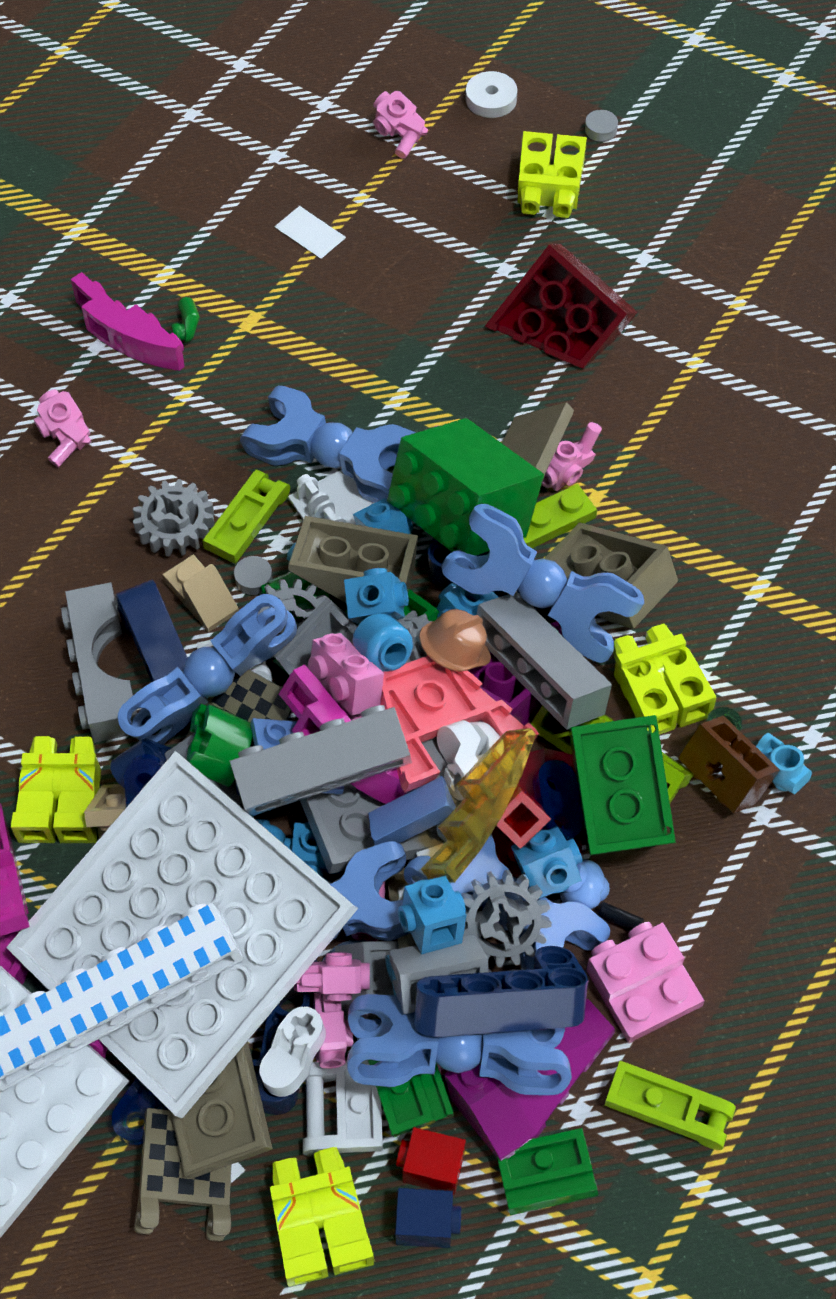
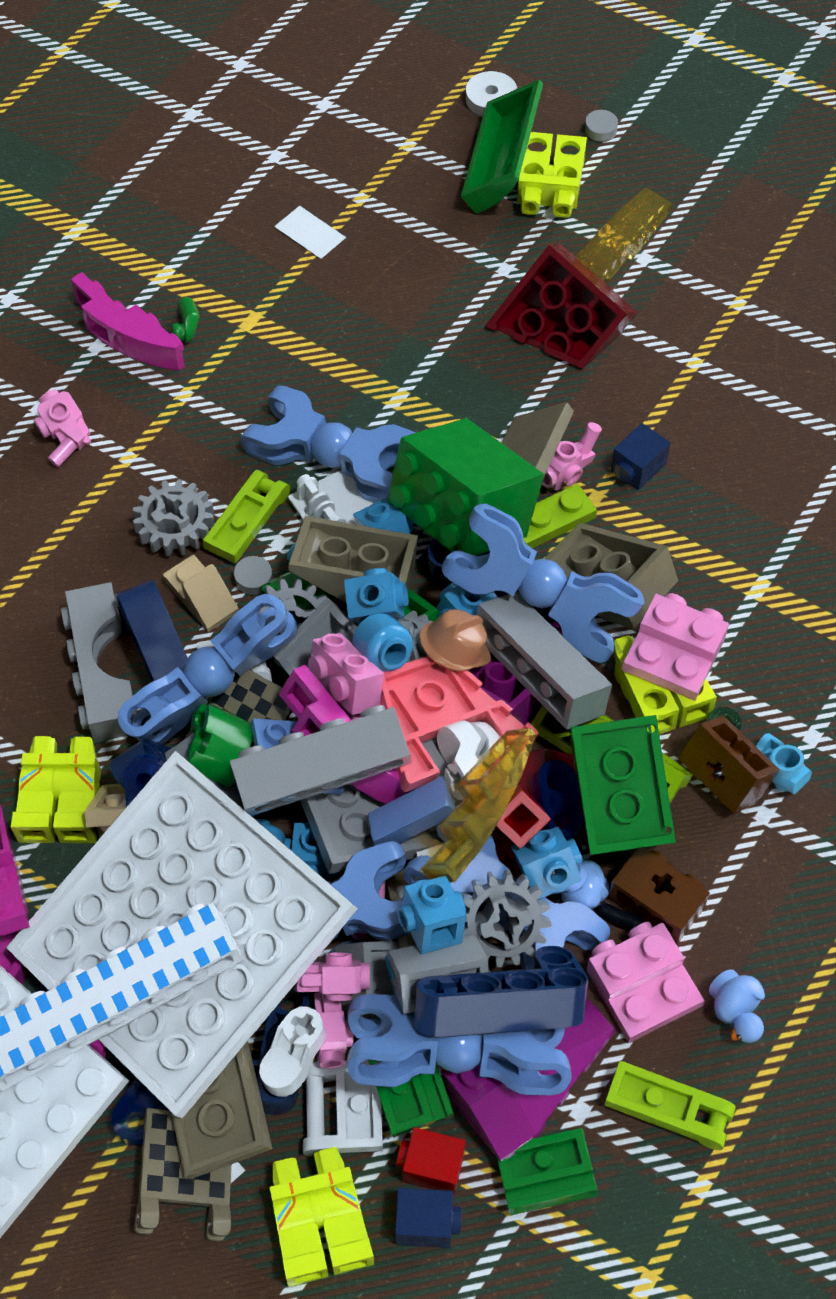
bright pink piece [373,91,428,159] -> none
none -> green slope [461,79,543,214]
none -> clear yellow slope [576,187,674,281]
none -> reddish brown brick [608,847,710,945]
none -> dark blue brick [611,423,670,490]
none -> bright pink plate [622,593,729,701]
none -> light blue animal [709,970,765,1043]

